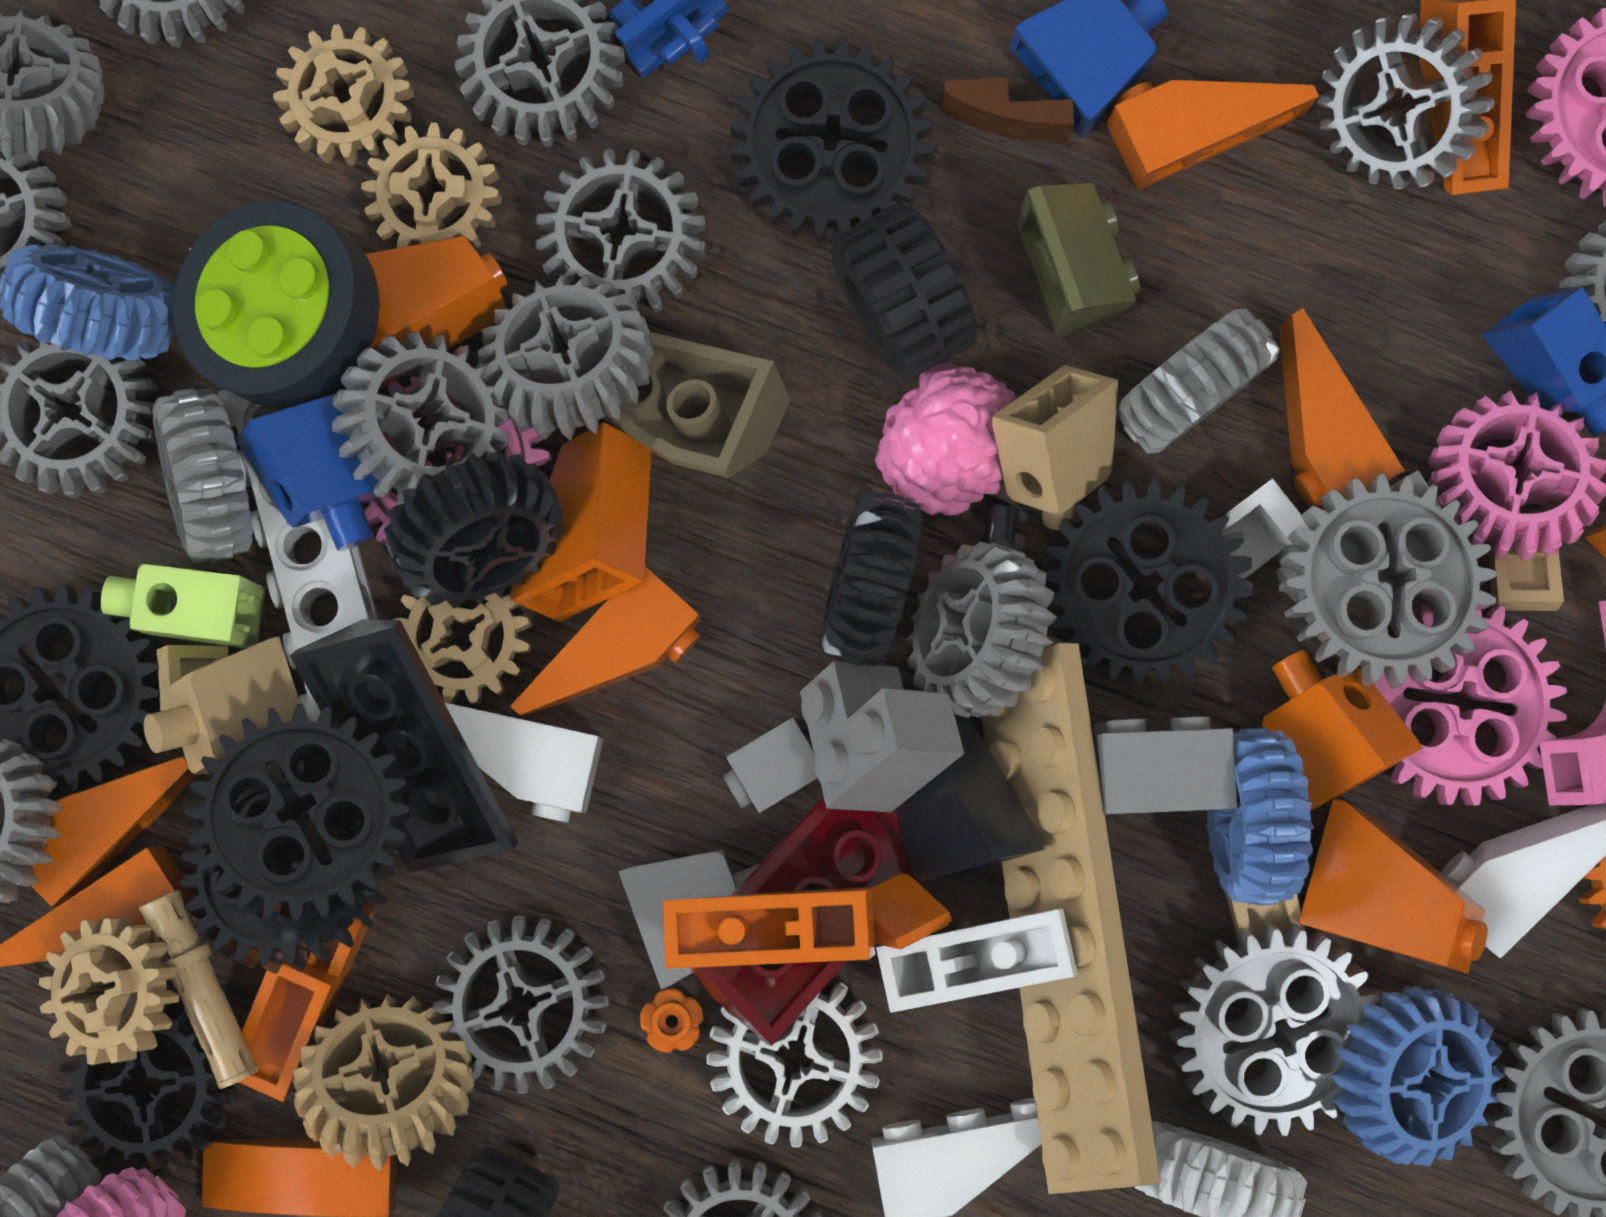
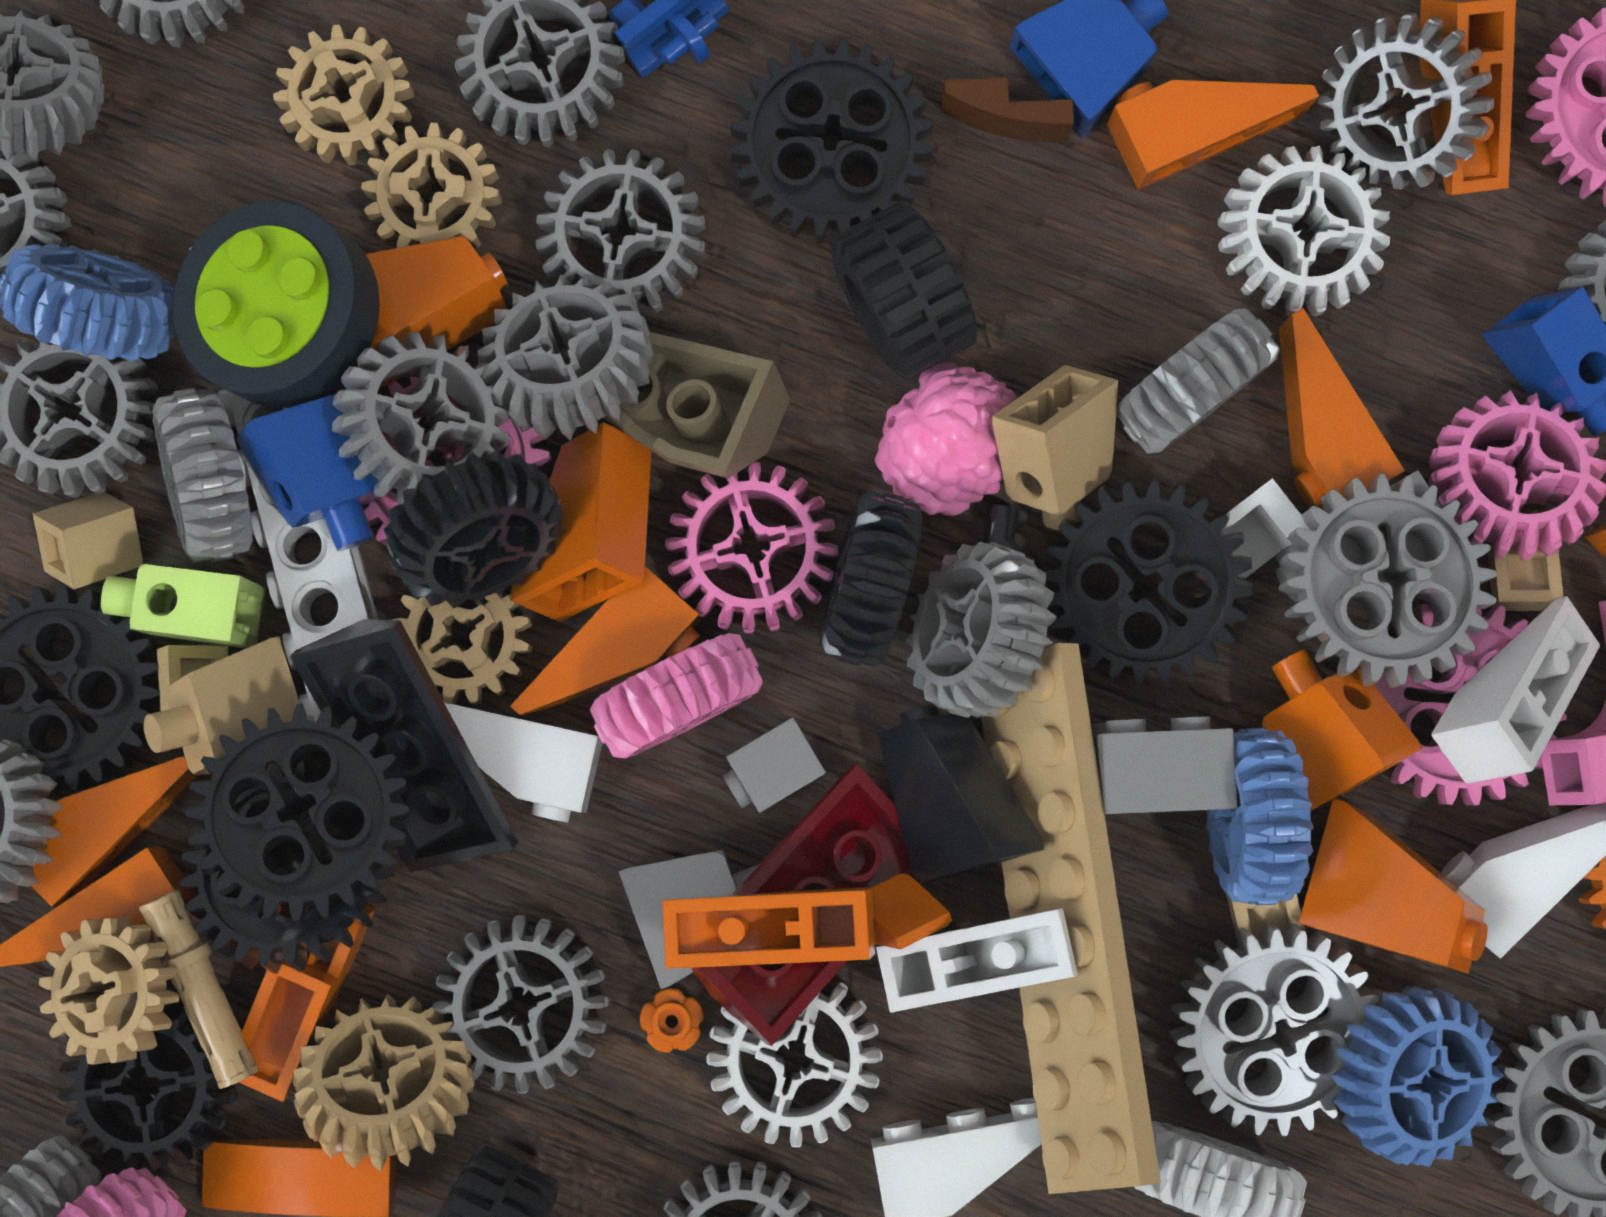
light grey brick [800,661,964,812] -> none
olive slope [1016,183,1140,339] -> none
none -> tan panel [33,492,143,589]
none -> bright pink gear [590,633,763,758]
none -> bright pink gear [665,462,838,634]
none -> white gear [1218,145,1391,316]
none -> white slope [1431,596,1600,784]

